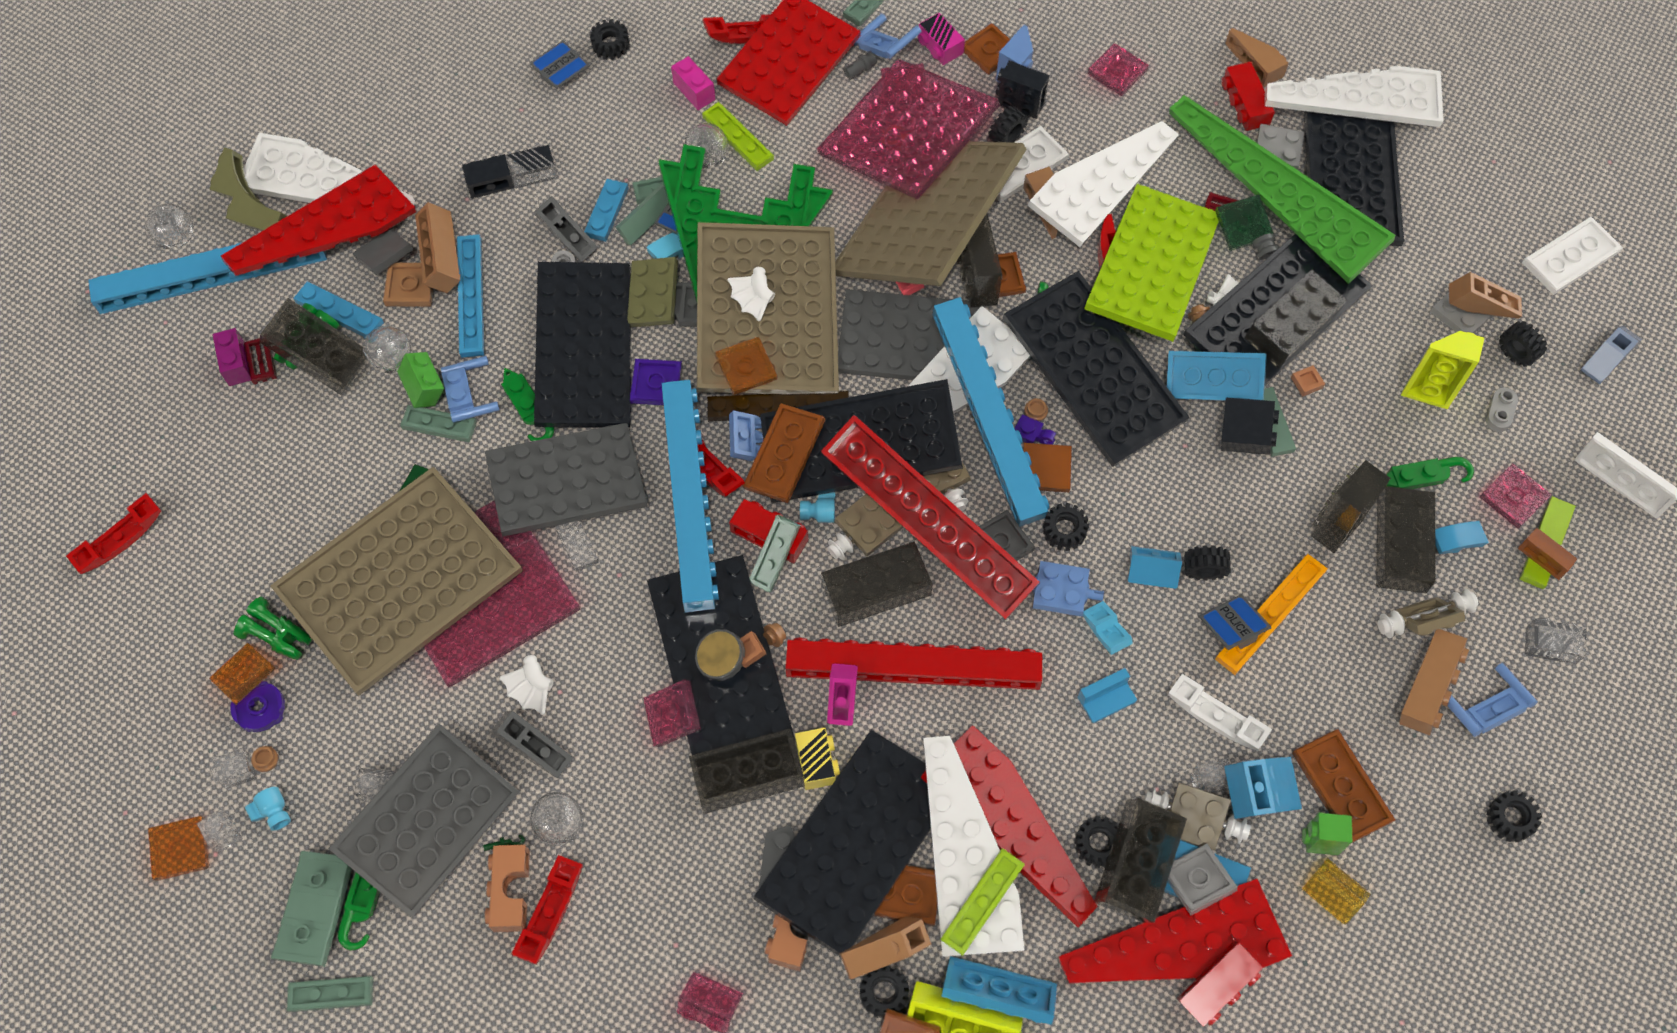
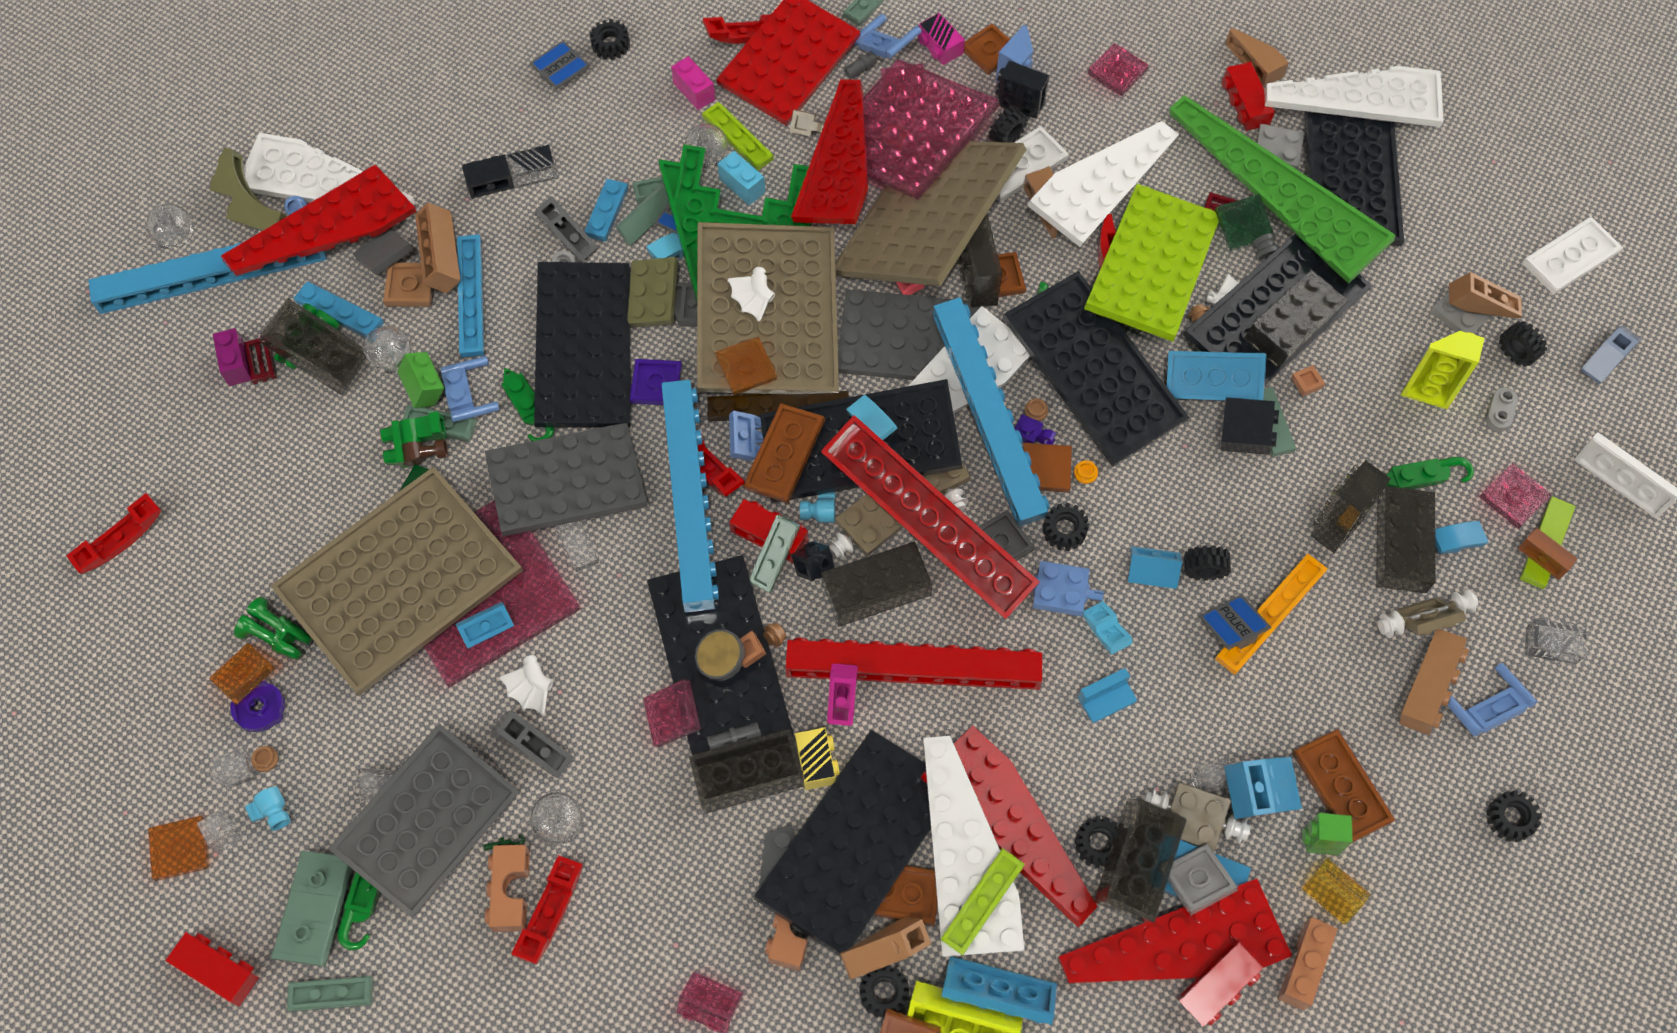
white slope [1168,674,1272,751] -> none
none -> red brick [165,932,259,1007]
none -> medium blue plate [284,196,307,215]
none -> green hips [380,411,448,468]
none -> dark azure plate [456,602,514,648]
none -> dark grey pin [707,722,761,753]
none -> medium azure brick [717,151,765,205]
none -> plate [790,109,825,137]
none -> red wing [791,79,868,224]
none -> black brick [791,541,835,581]
none -> medium azure slope [846,395,897,440]
none -> light orange plate [1074,460,1098,484]
none -> nougat arch [1278,917,1338,1011]

